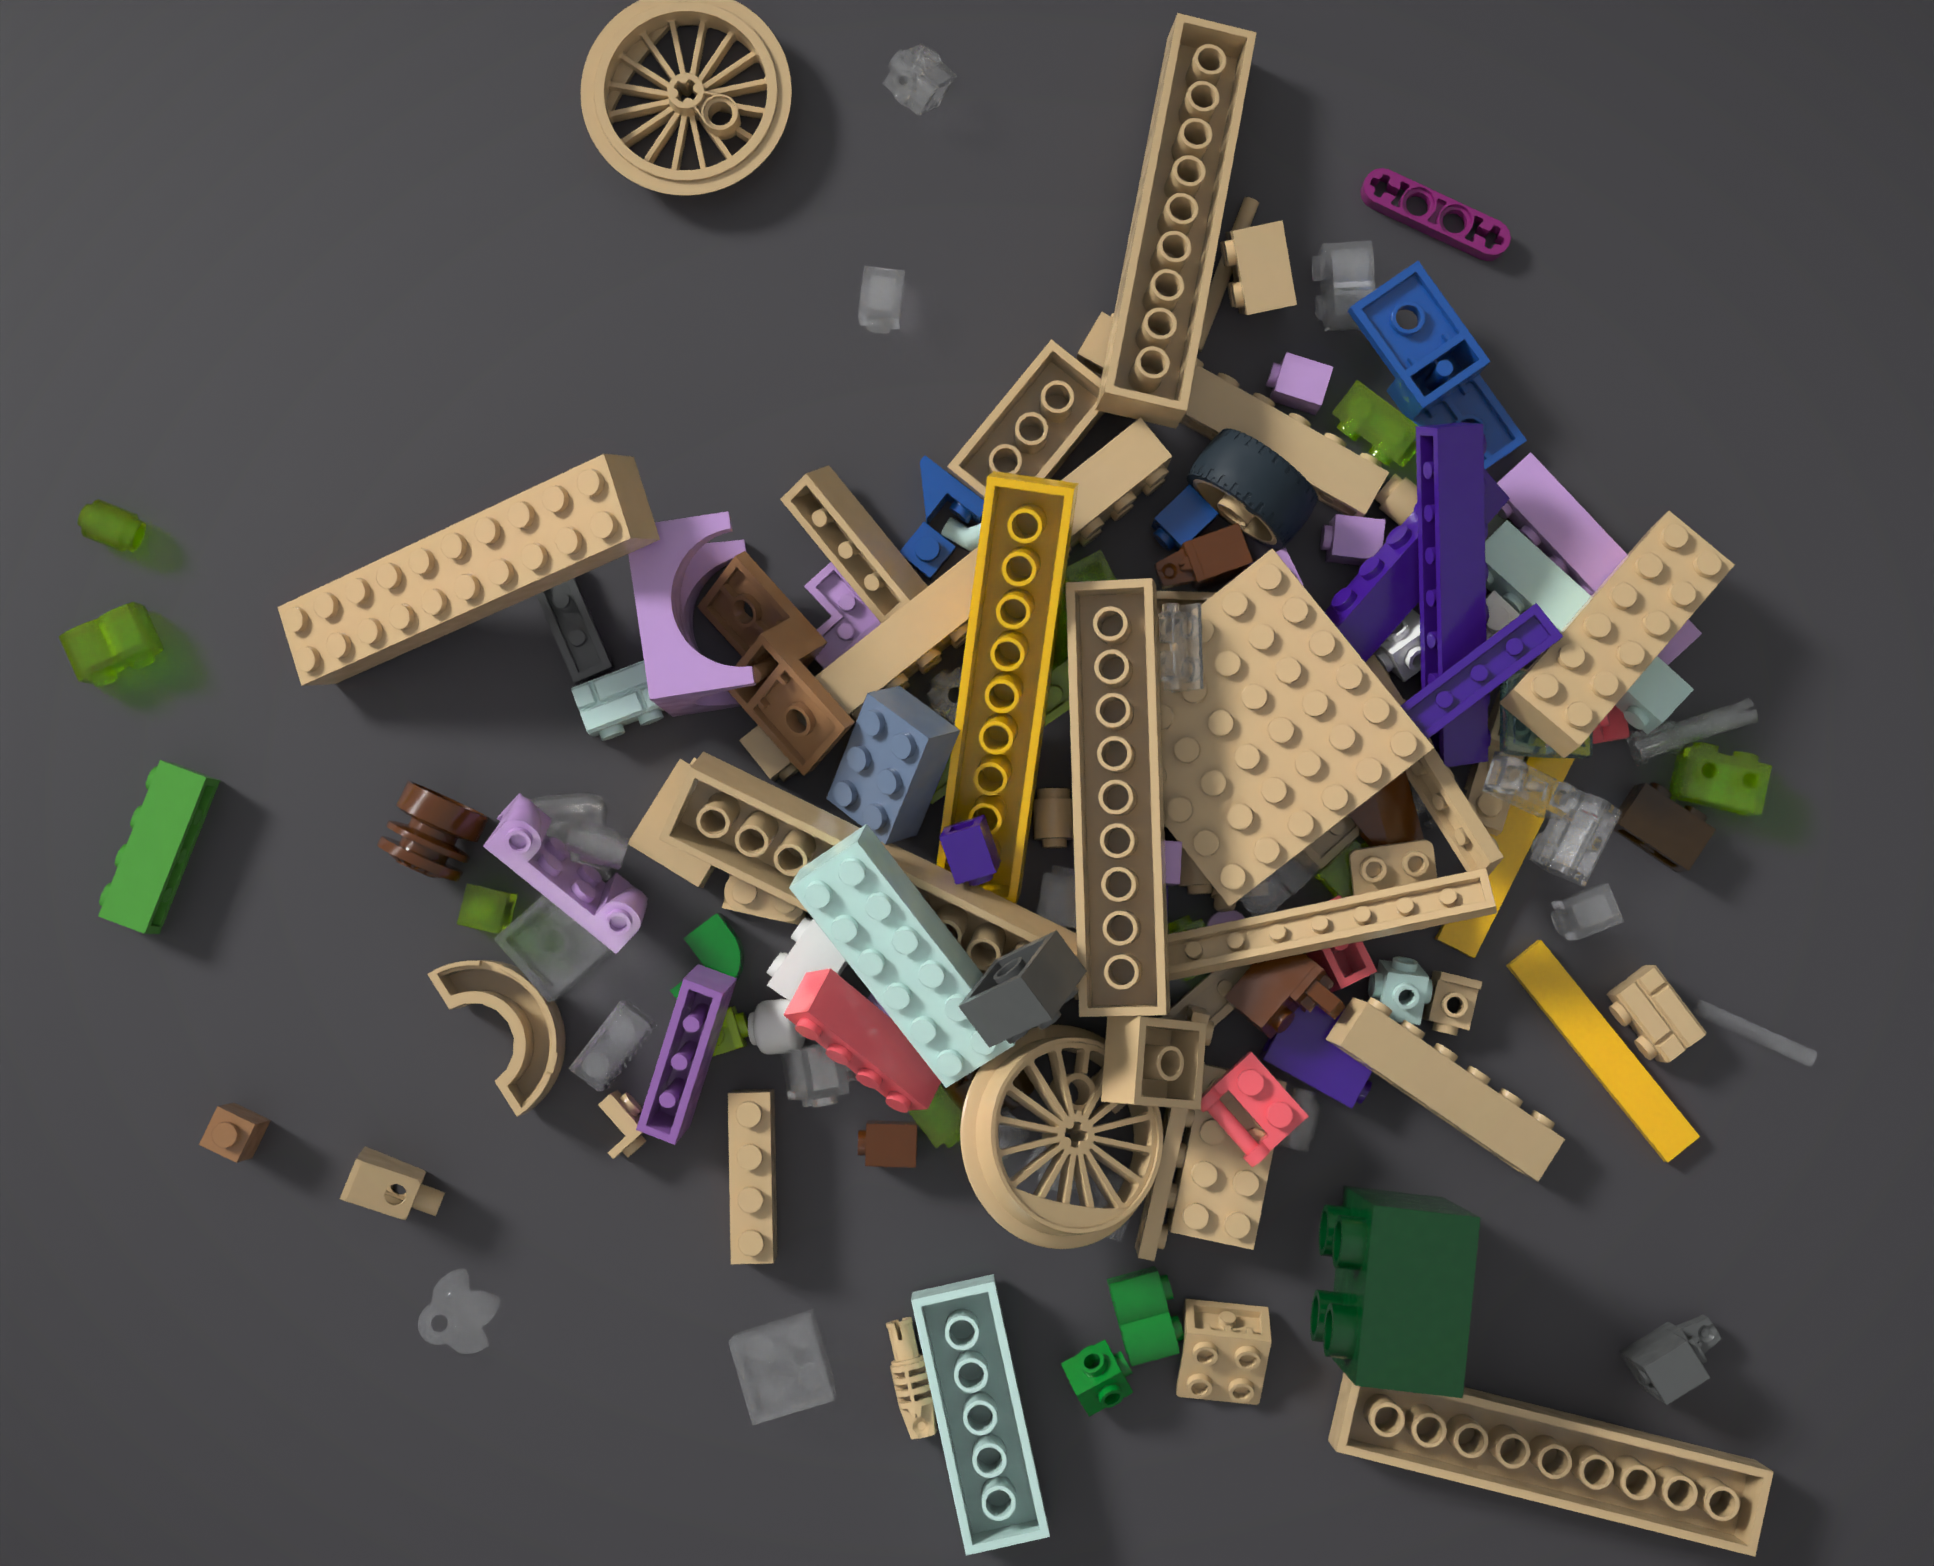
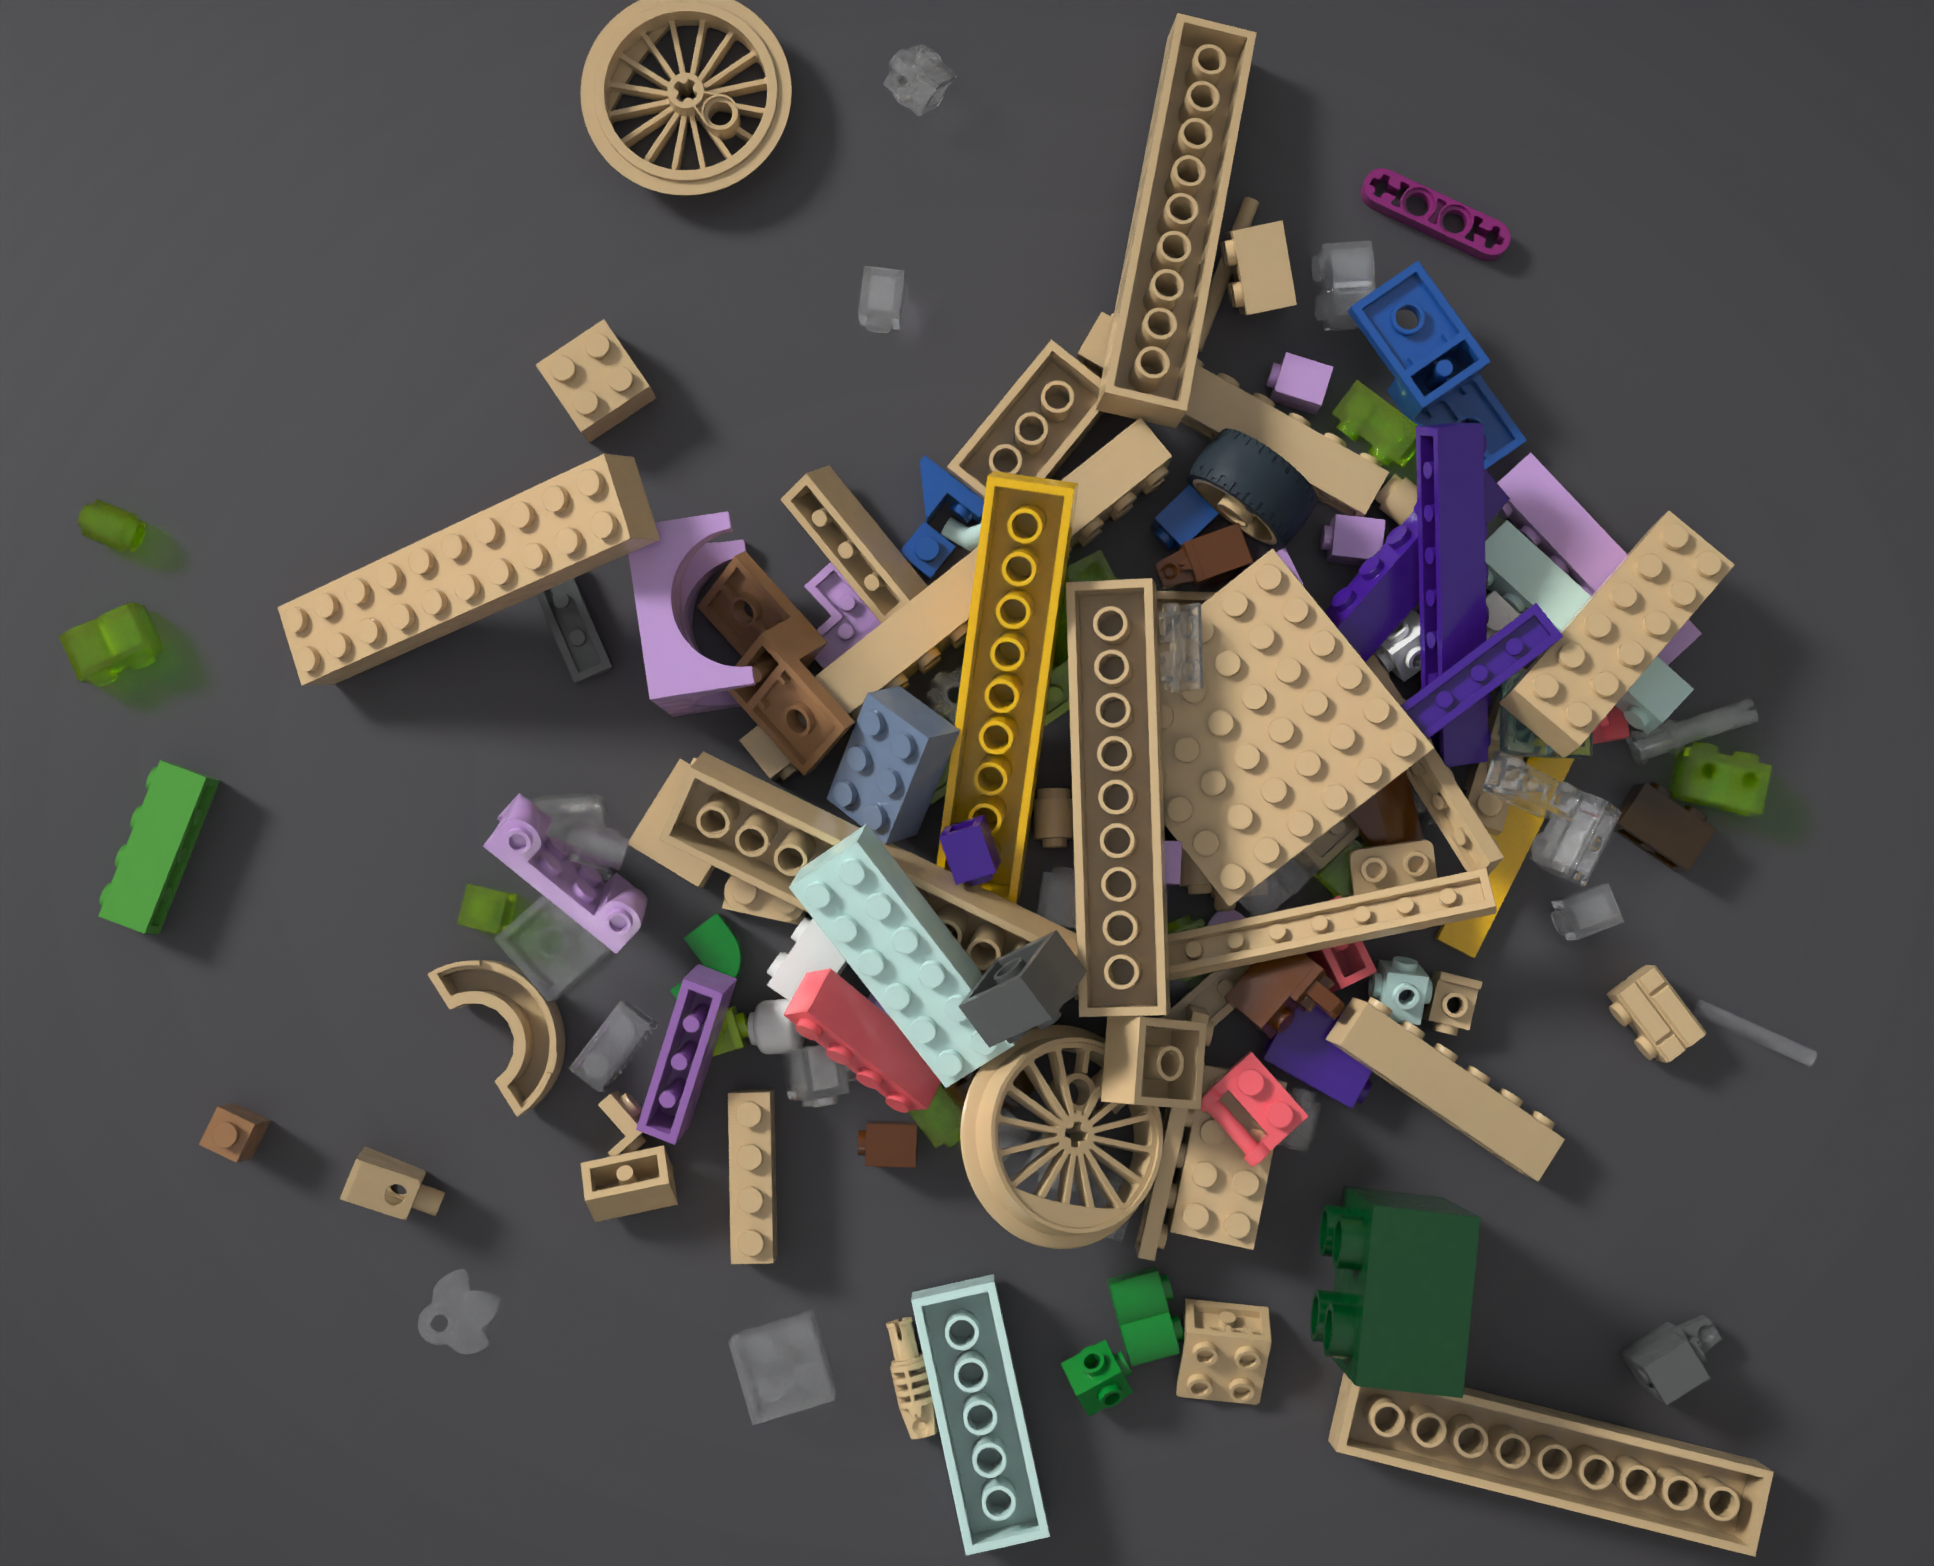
reddish brown wheel [377,781,489,882] -> none
light aqua brick [571,660,664,741] -> none
yellow tile [1506,940,1700,1163] -> none
none -> tan brick [536,319,656,443]
none -> tan brick [581,1145,678,1222]

